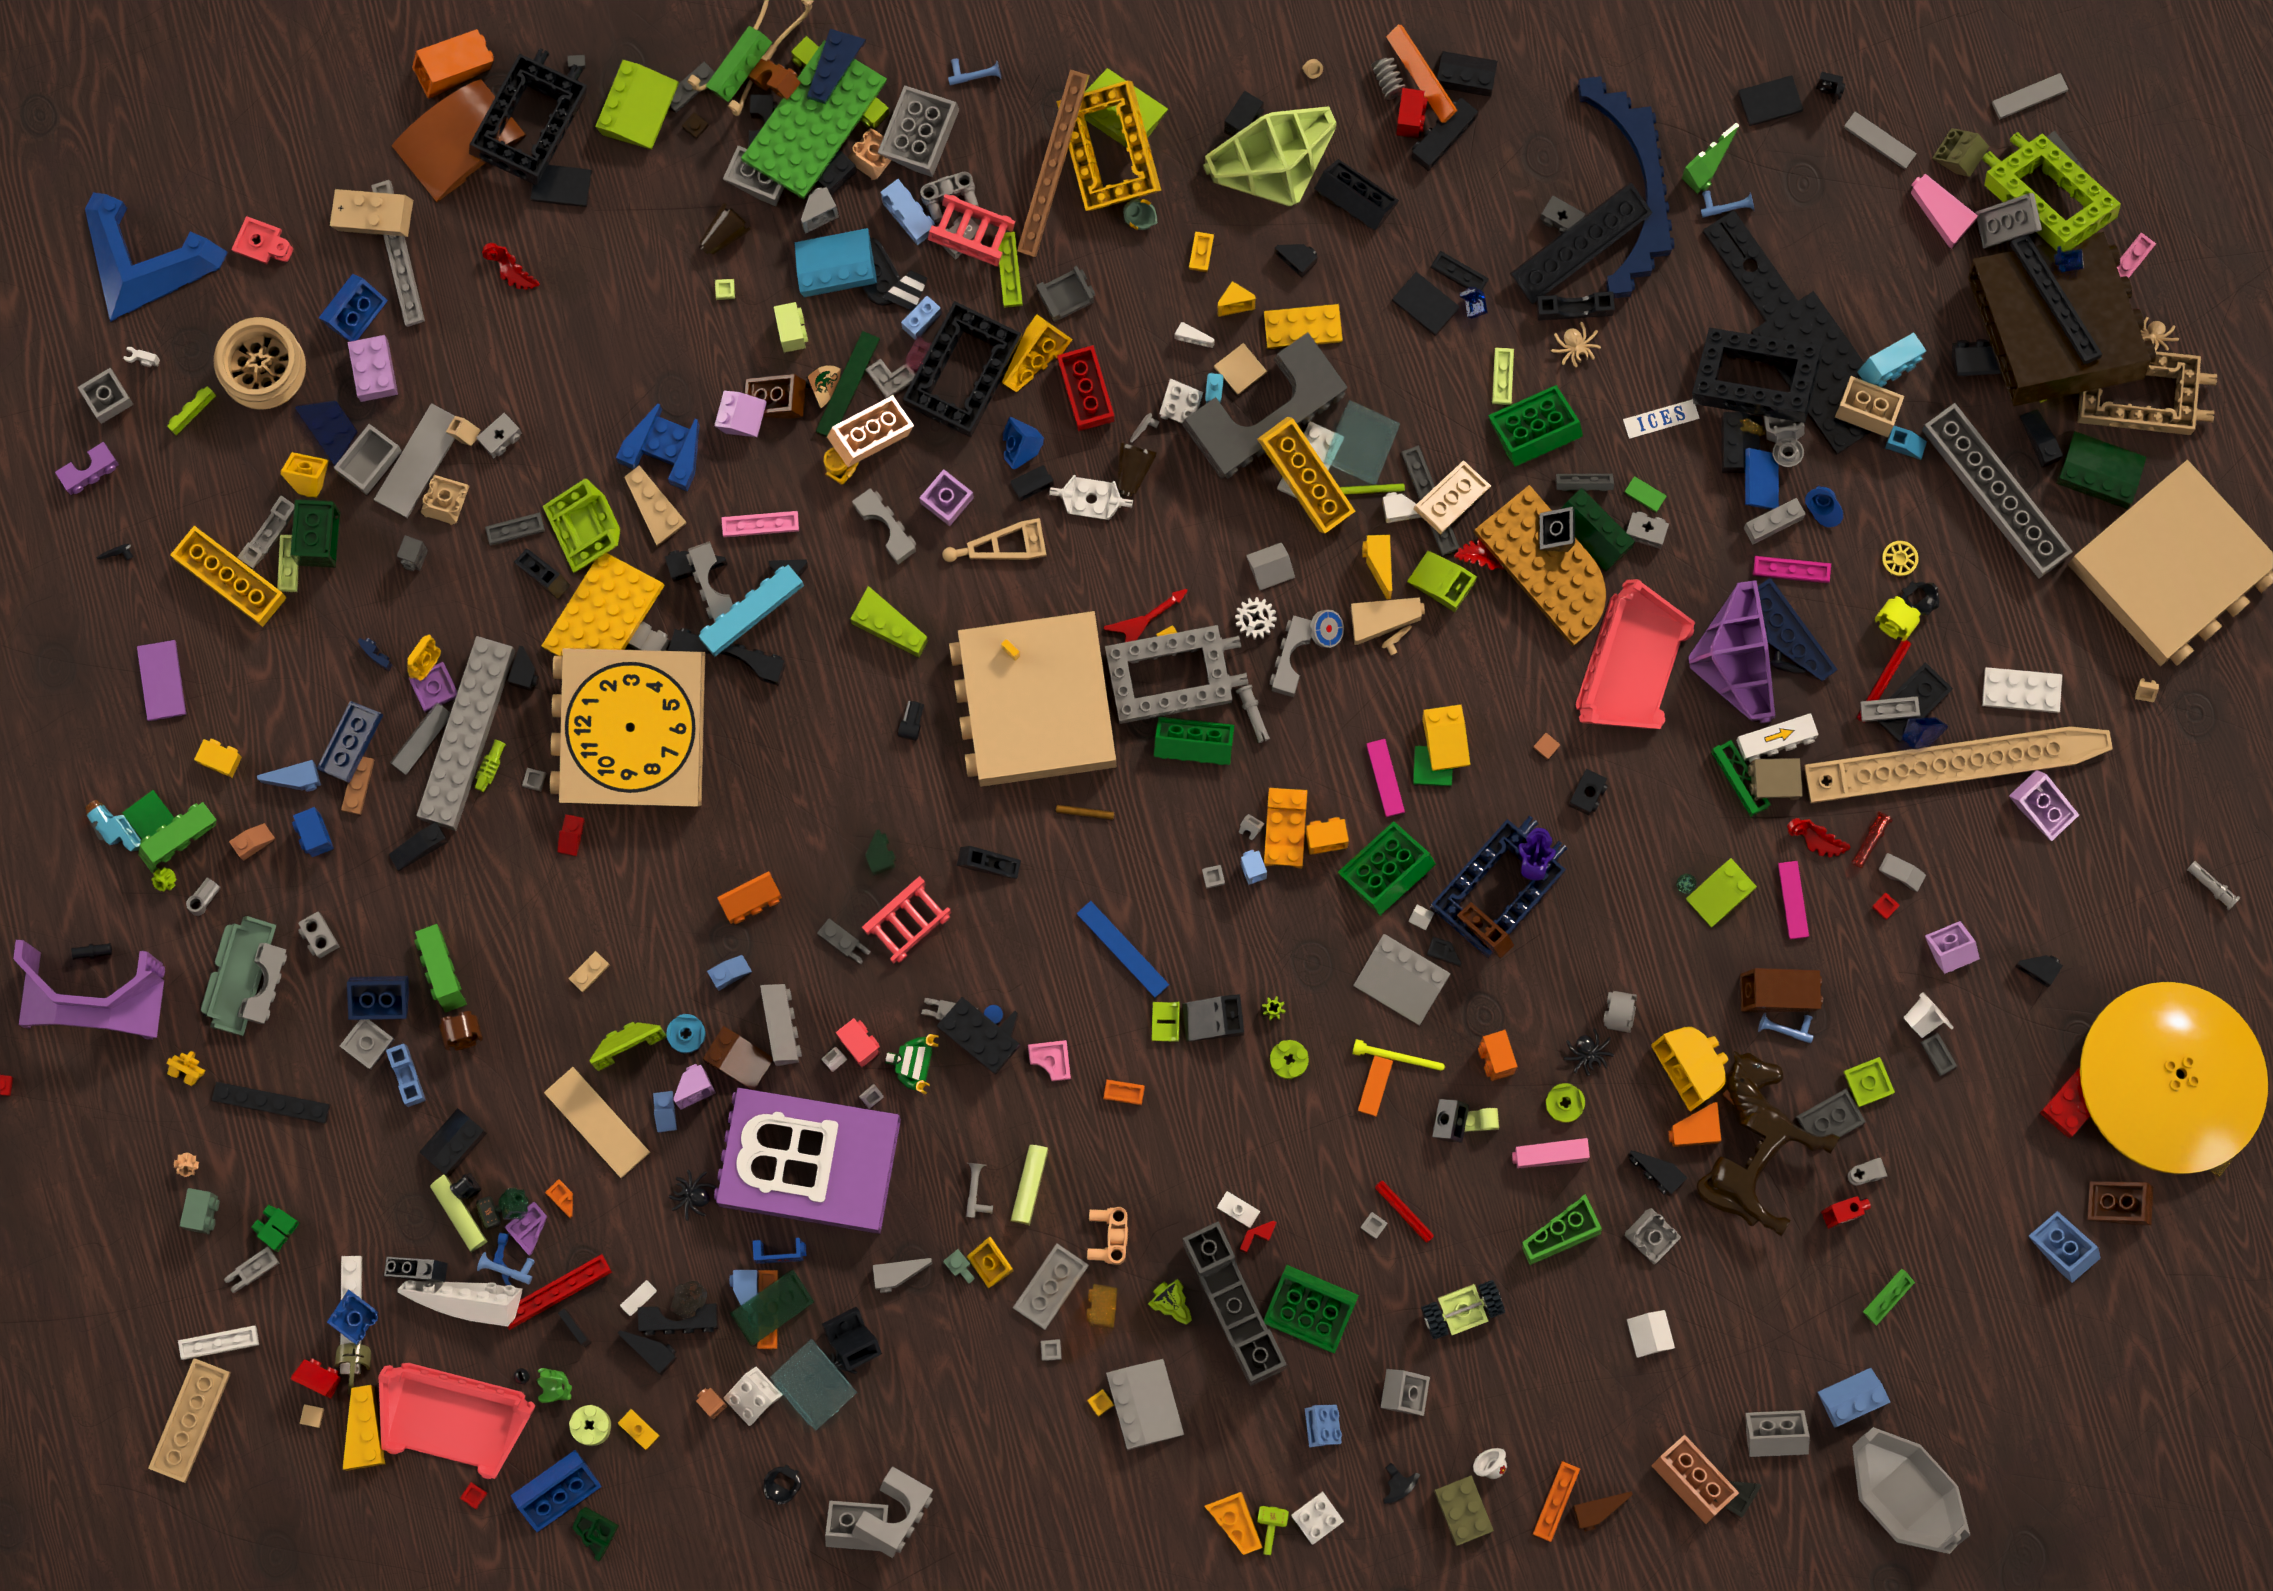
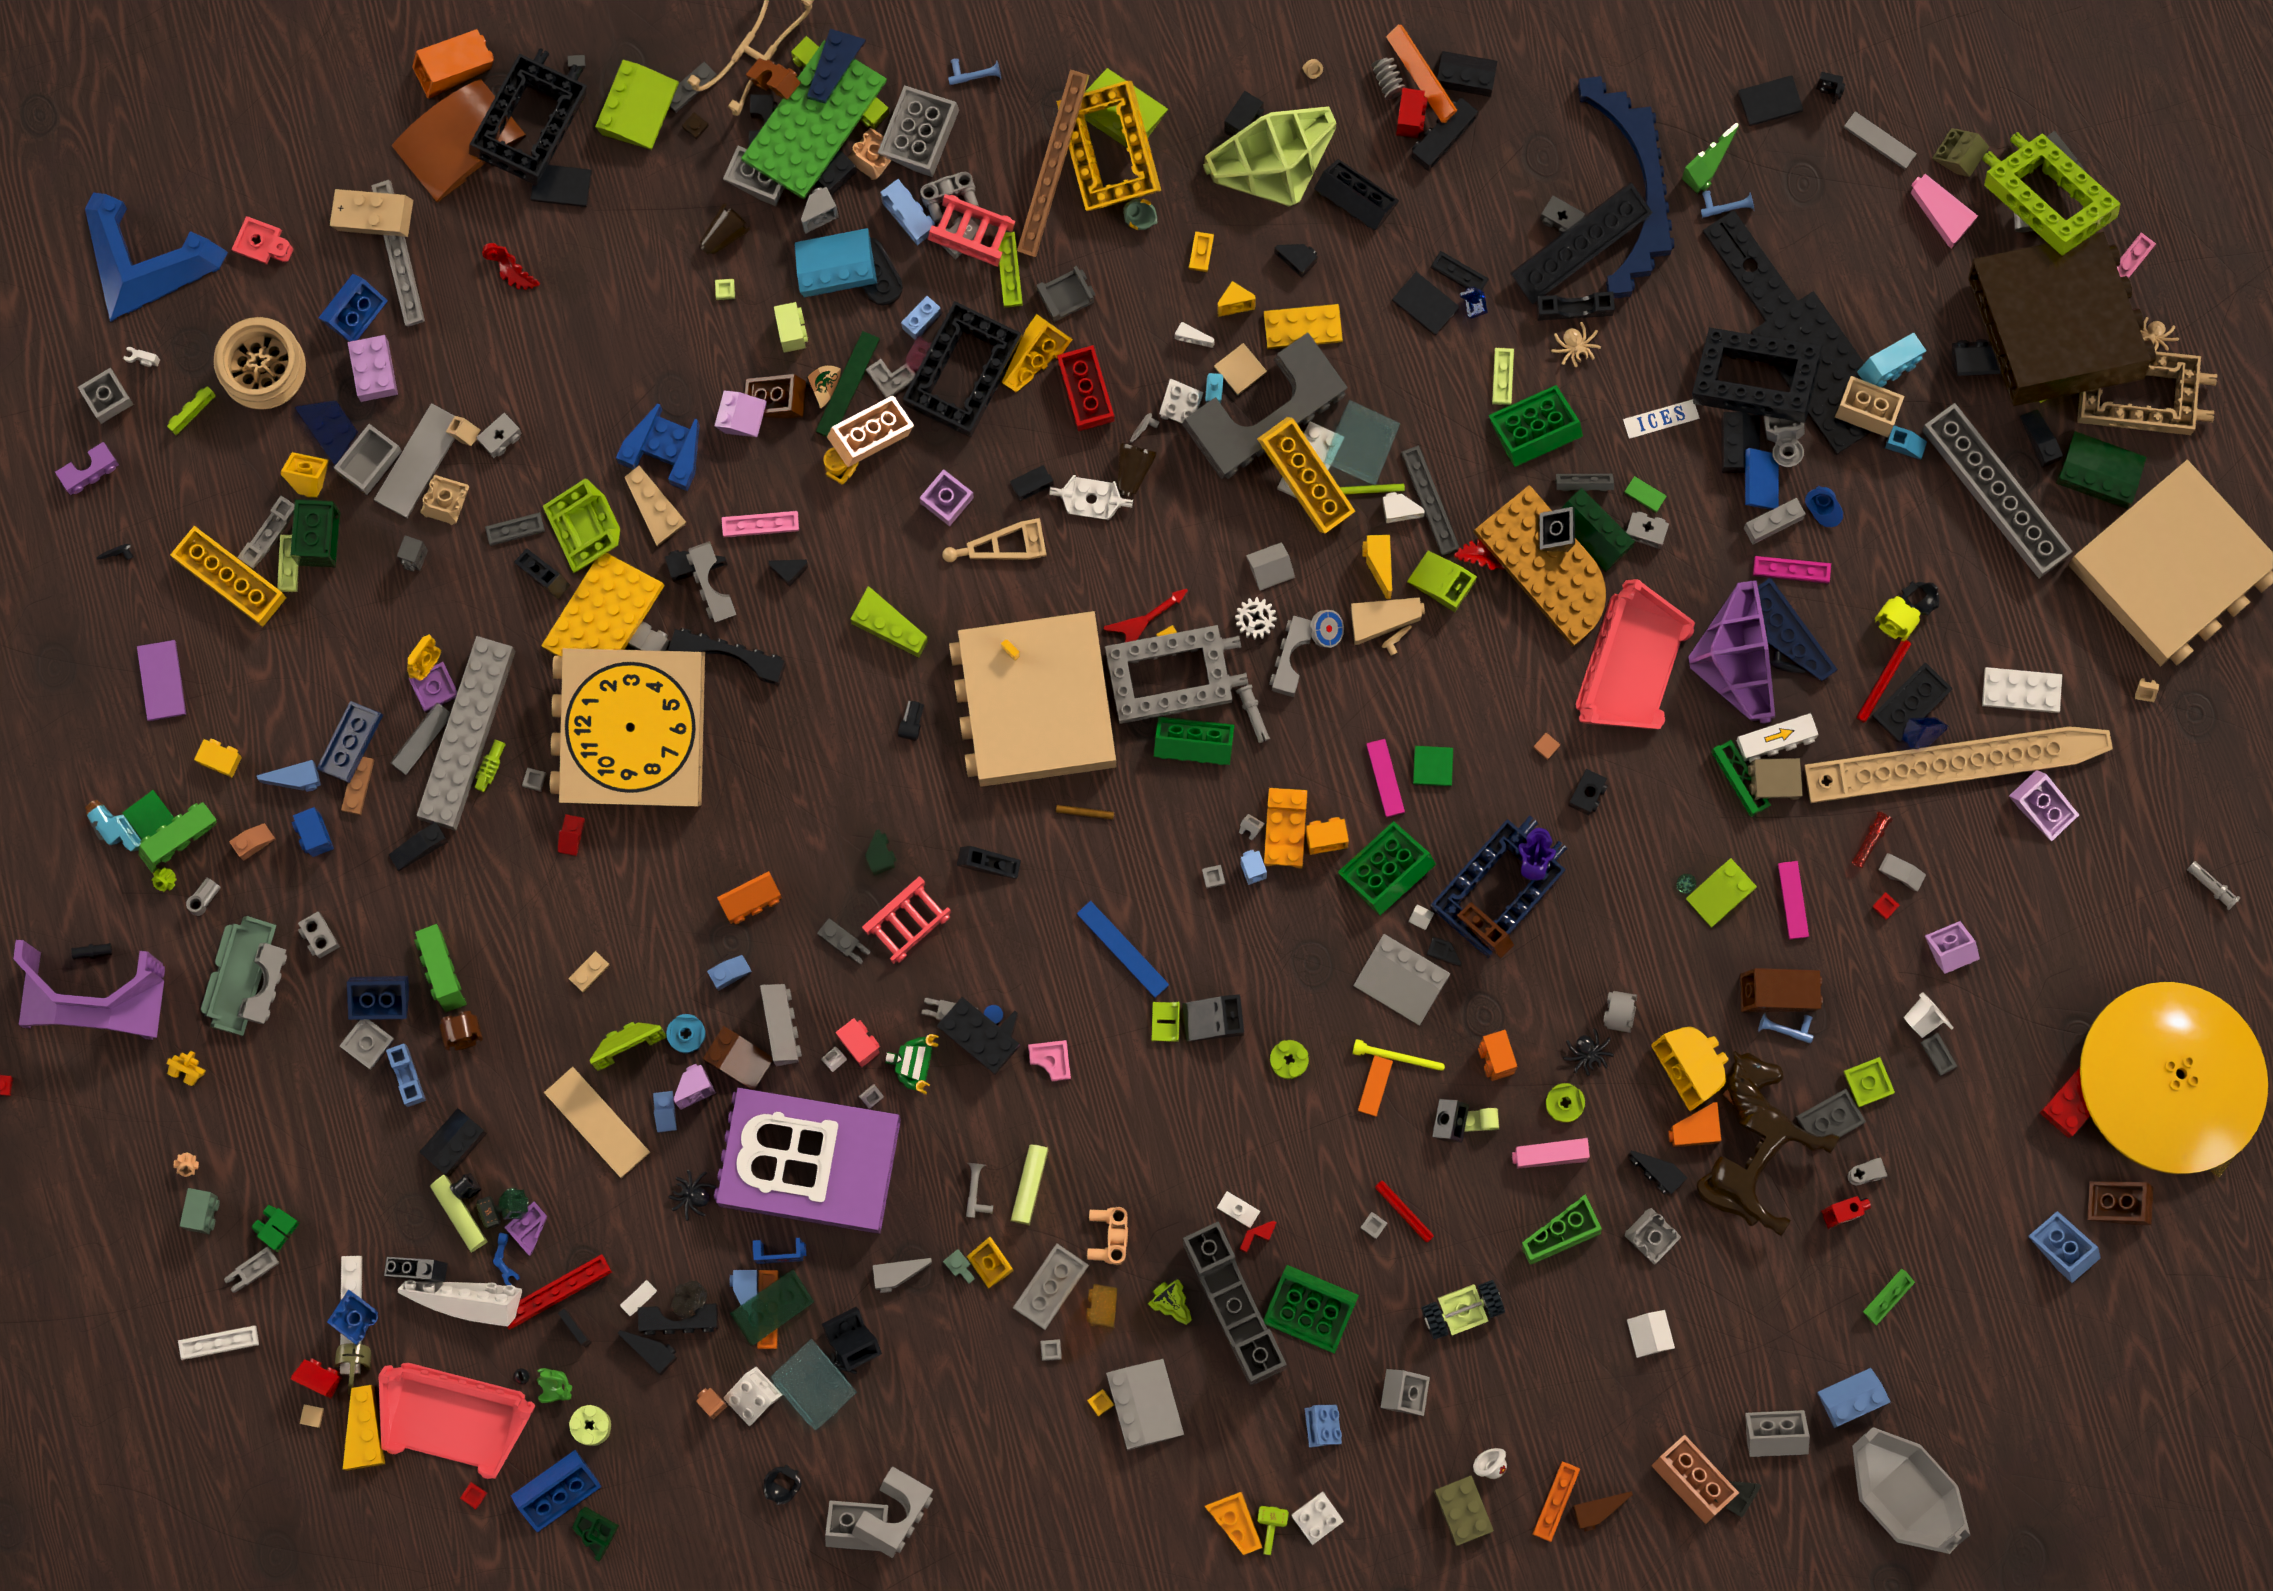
tan plate [148,1358,231,1483] -> none
black plate [212,1082,330,1124] -> none
dark blue slope [358,638,392,671] -> none
medium blue piece [477,1252,535,1284] -> none
black slope [508,645,539,691] -> none
orange tile [545,1179,573,1219] -> none
yellow plate [618,1409,659,1450] -> none
medium azure brick [699,565,804,657] -> none
bright green brick [706,26,773,102] -> none
light grey arch [852,488,917,565] -> none
sticker [883,270,928,311] -> none
blue slope [1003,417,1044,469] -> none
orange plate [1103,1079,1145,1105] -> none
lime gear [1262,996,1285,1021] -> none
black piece [1384,1463,1420,1504] -> none
tile [1413,460,1491,534] -> none
yellow slope [1422,705,1470,771] -> none
clear yellow piece [1740,418,1766,436] -> none
red plant [1787,818,1851,857] -> none
light grey plate [1860,697,1920,722] -> none
light yellow wheel [1882,541,1918,577] -> none
light grey tile [1975,193,2042,248] -> none
light grey tile [1992,73,2068,120] -> none
black plate [2010,234,2102,365] -> none
black slope [2015,955,2063,988] -> none
clear blue bracket [2054,246,2084,272] -> none

